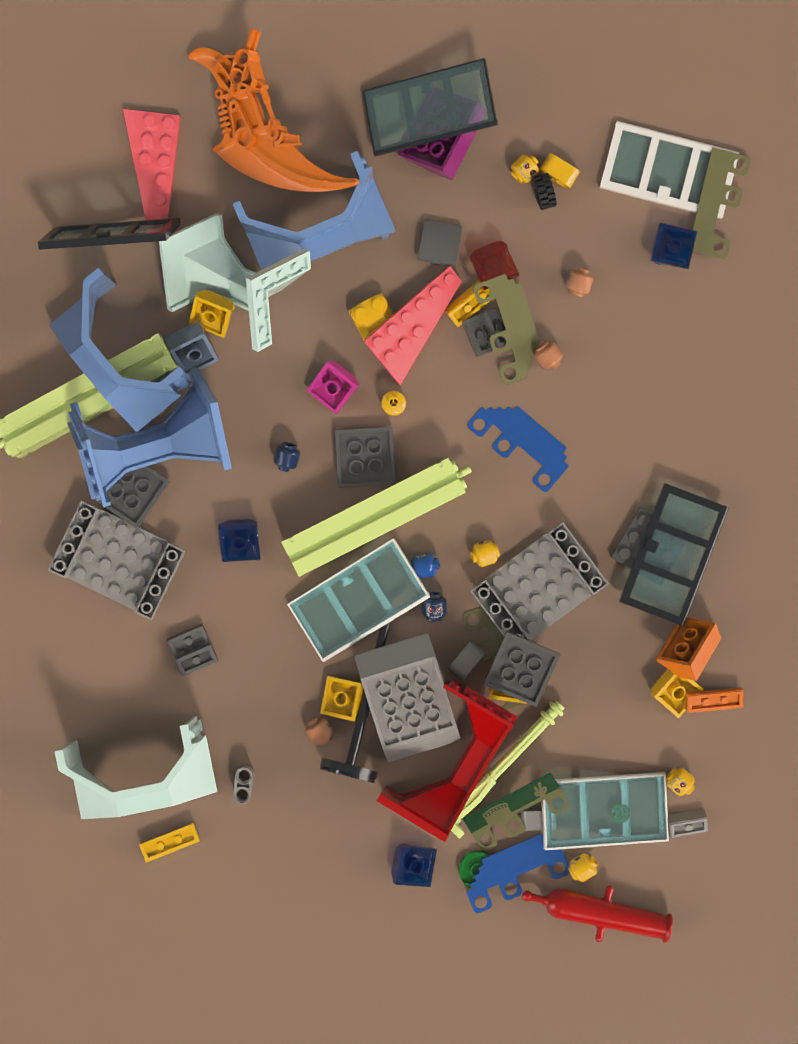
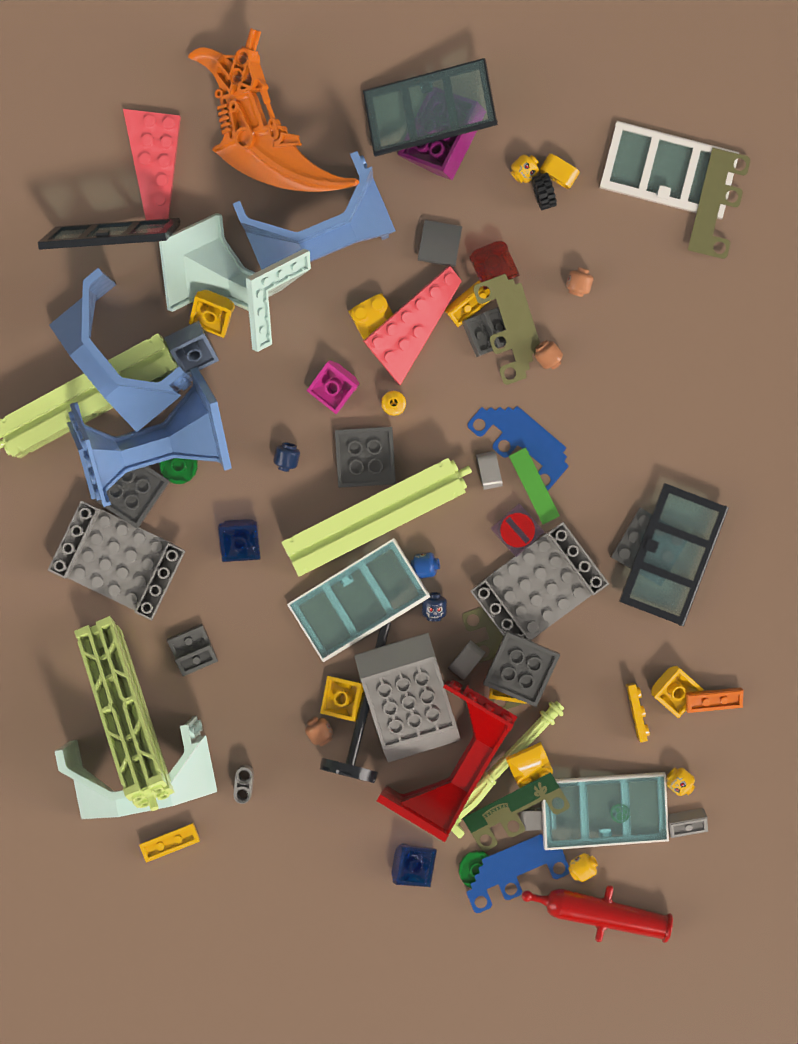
yellow head [470,540,500,567] -> none
clear blue slope [650,223,697,269] -> none
orange slope [656,617,721,681] -> none
none -> yellowish green piece [74,616,175,811]
none -> green tile [159,458,198,484]
none -> light grey beam [476,451,503,490]
none -> piece [491,503,545,557]
none -> yellow slope [506,742,553,788]
none -> bright green tile [509,448,560,524]
none -> yellow plate [626,683,650,743]

